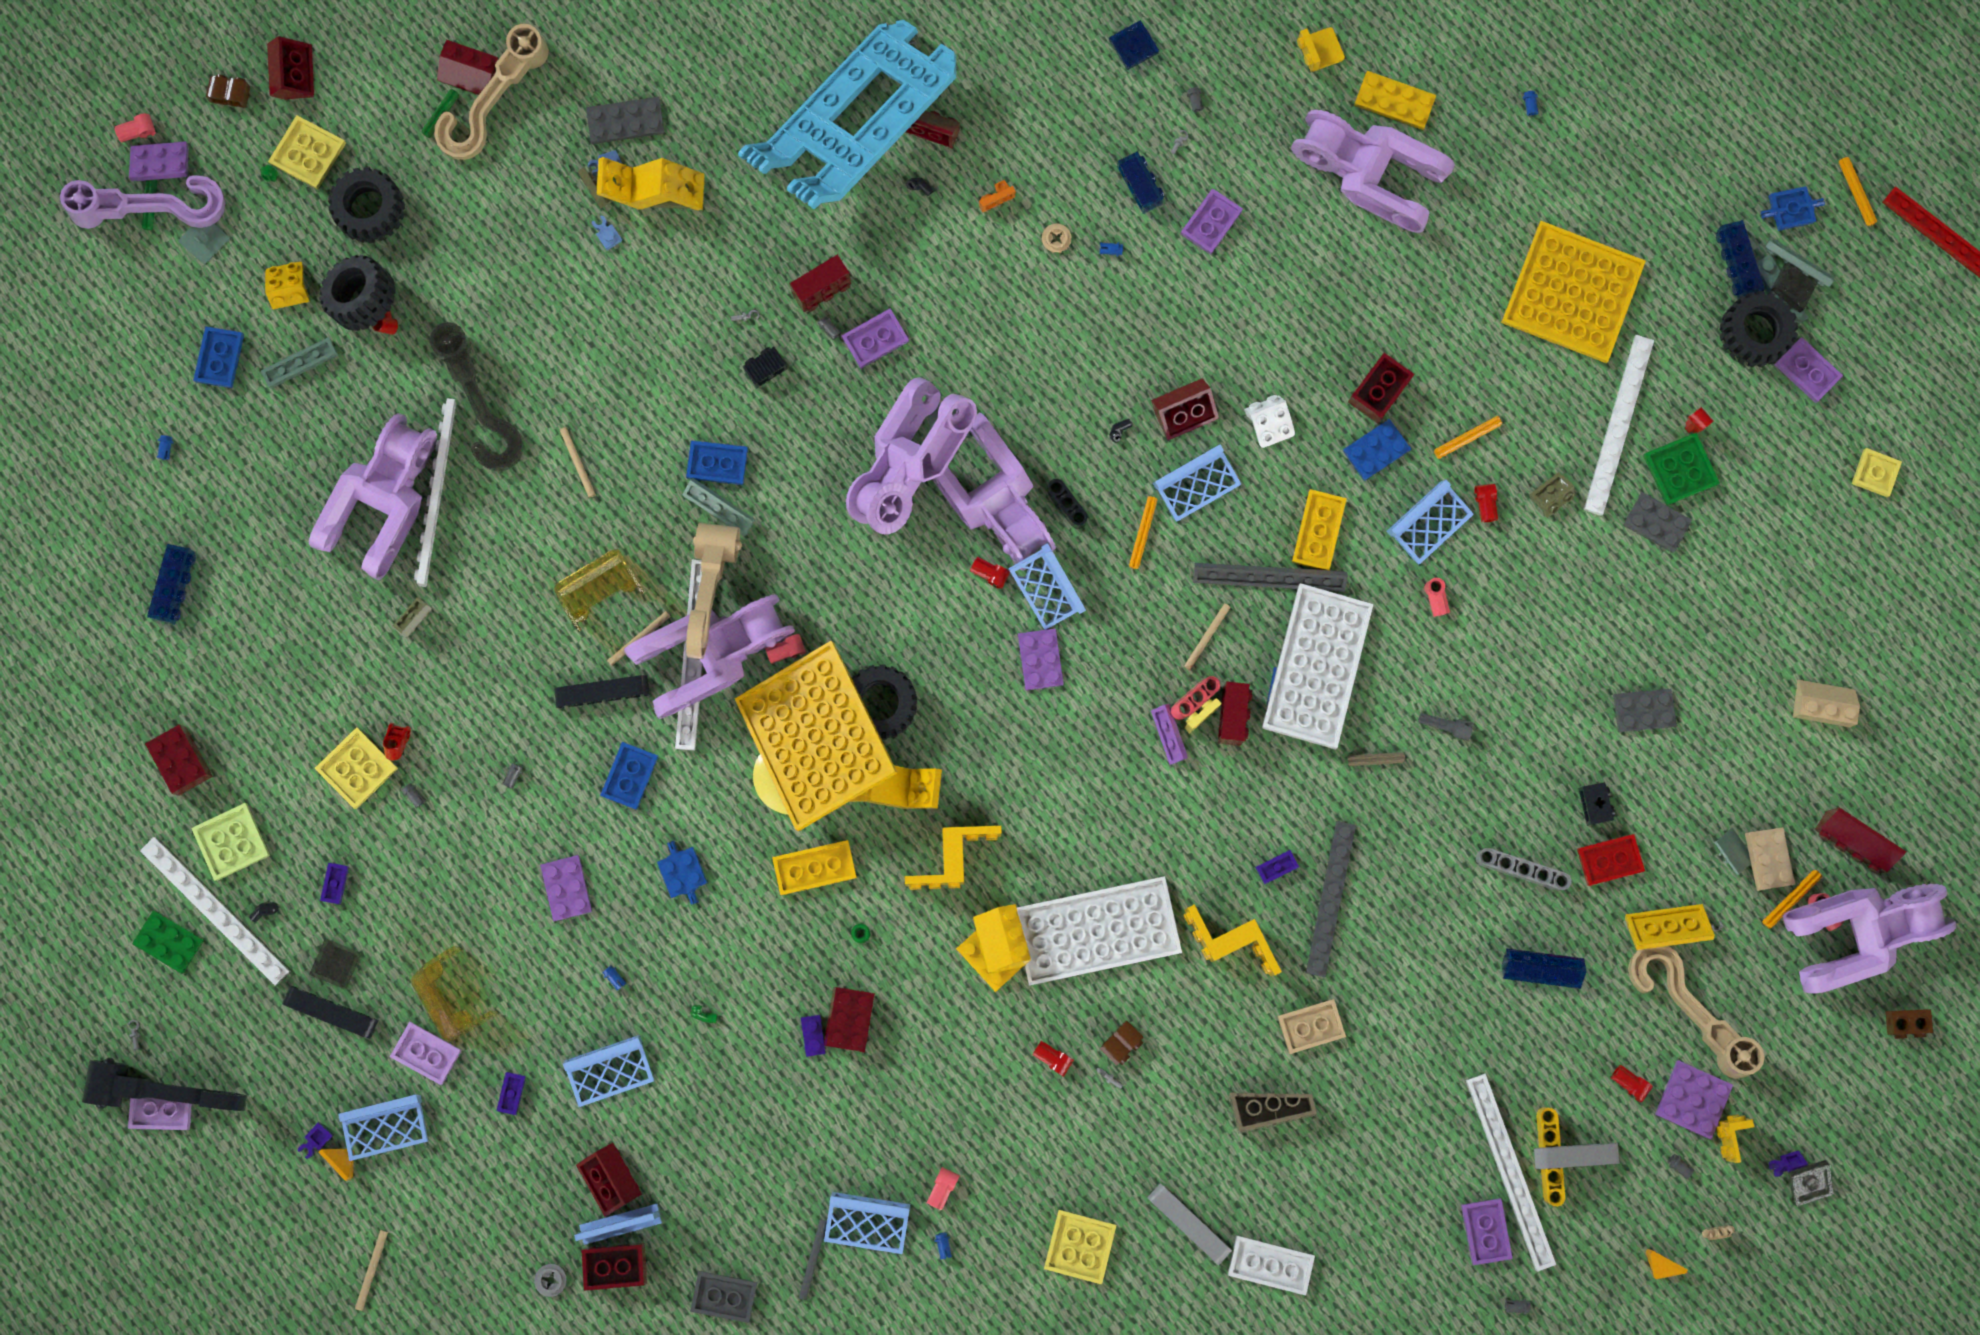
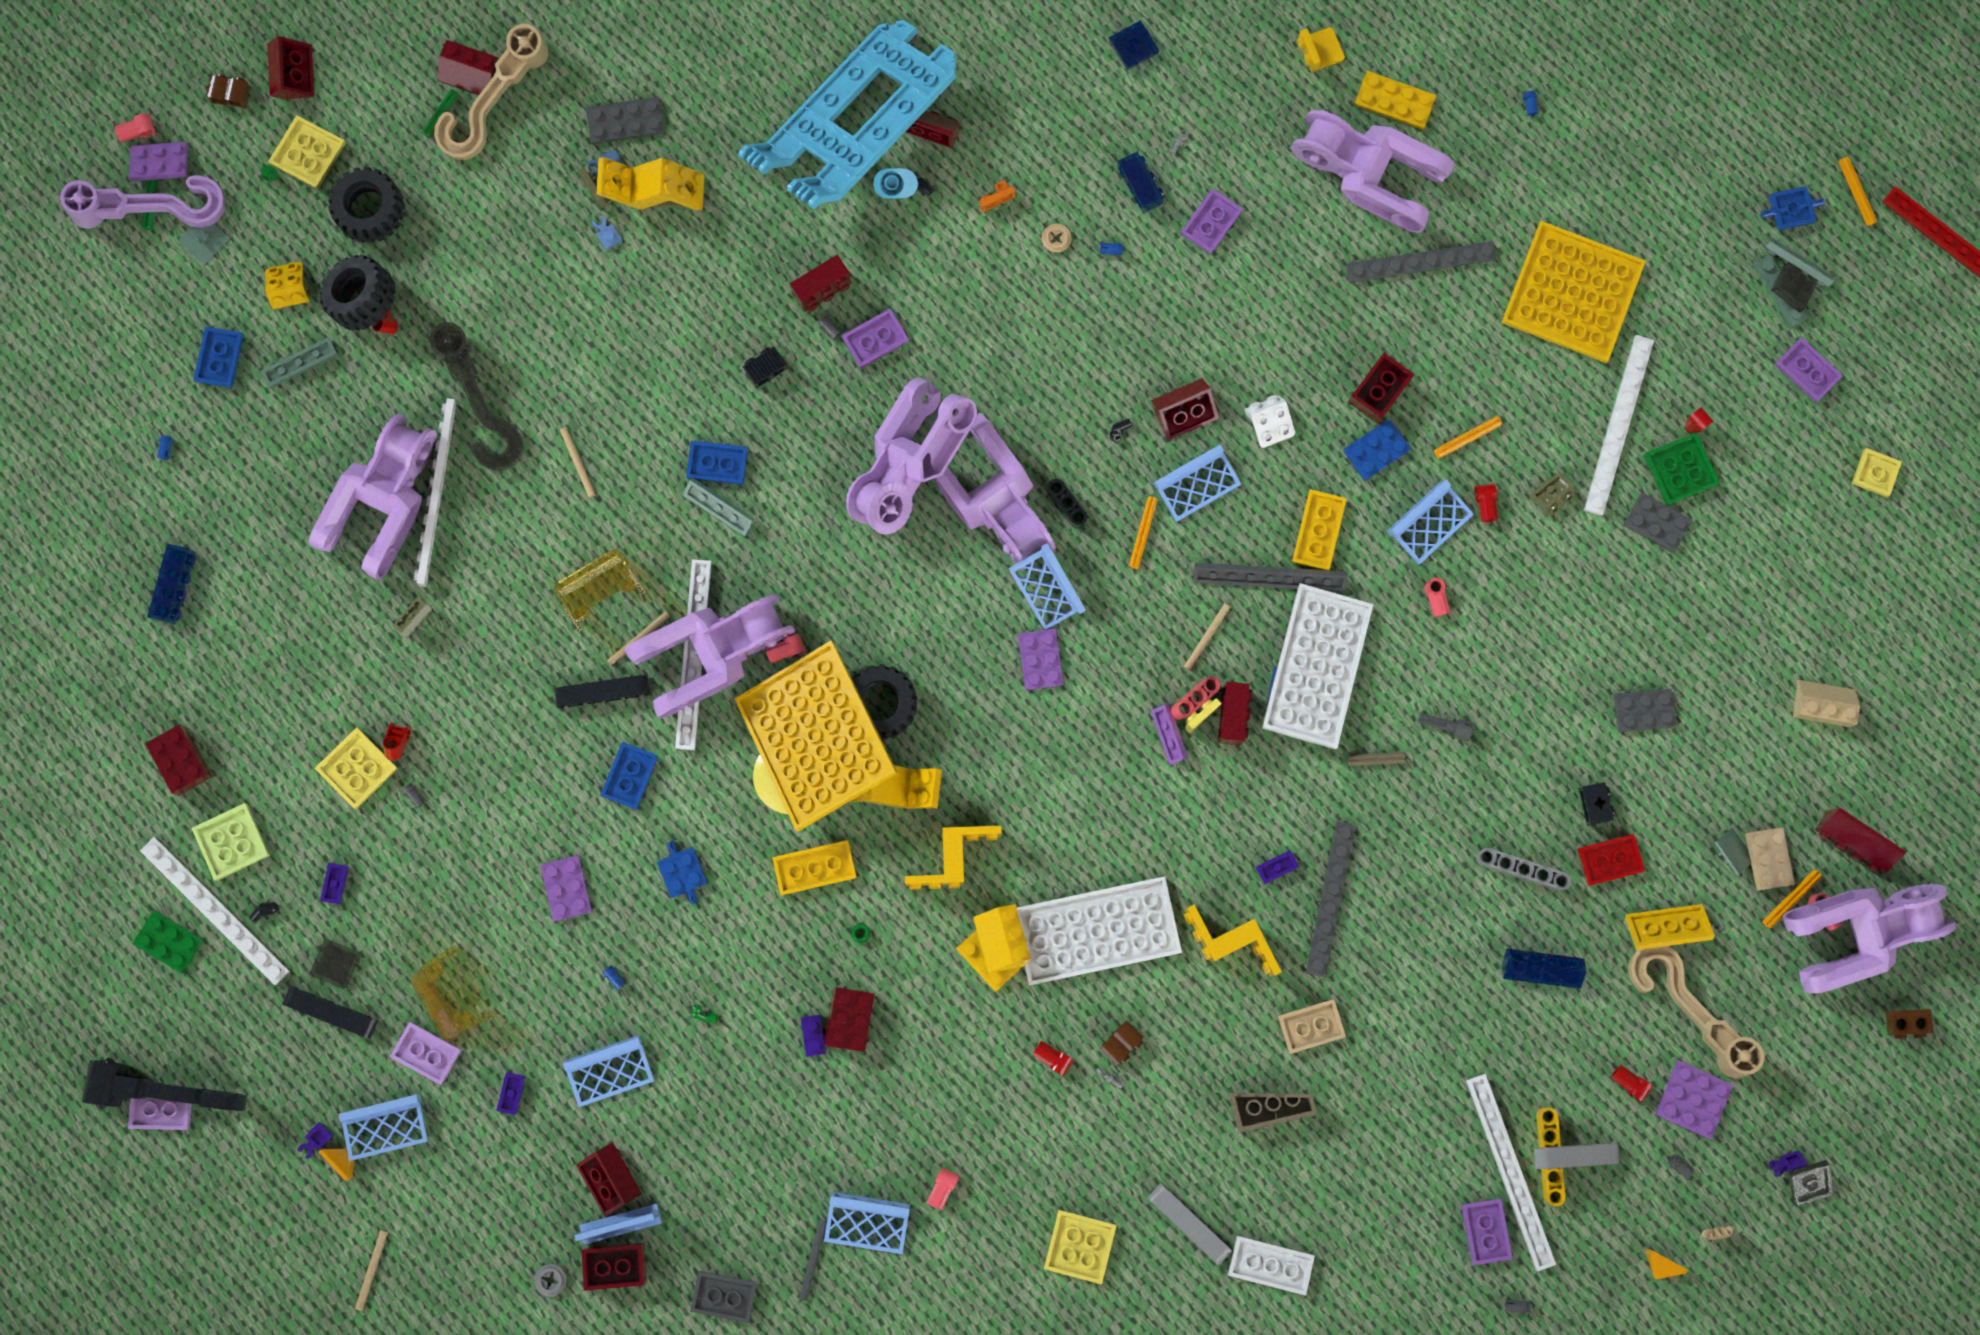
light grey hand [128,1020,140,1050] -> none
dark grey pin [502,763,523,789] -> none
tan piece [686,523,742,659] -> none
light grey hand [731,310,760,322] -> none
blue pin [934,1232,952,1259] -> none
red piece [970,557,1011,589] -> none
dark grey pin [1187,87,1204,112] -> none
clear blue brick [1716,220,1765,299] -> none
yellow bracket [1716,1114,1754,1163] -> none
black tyre [1719,291,1798,367] -> none
none -> medium azure piece [873,168,918,199]
none -> dark grey plate [1346,241,1497,283]

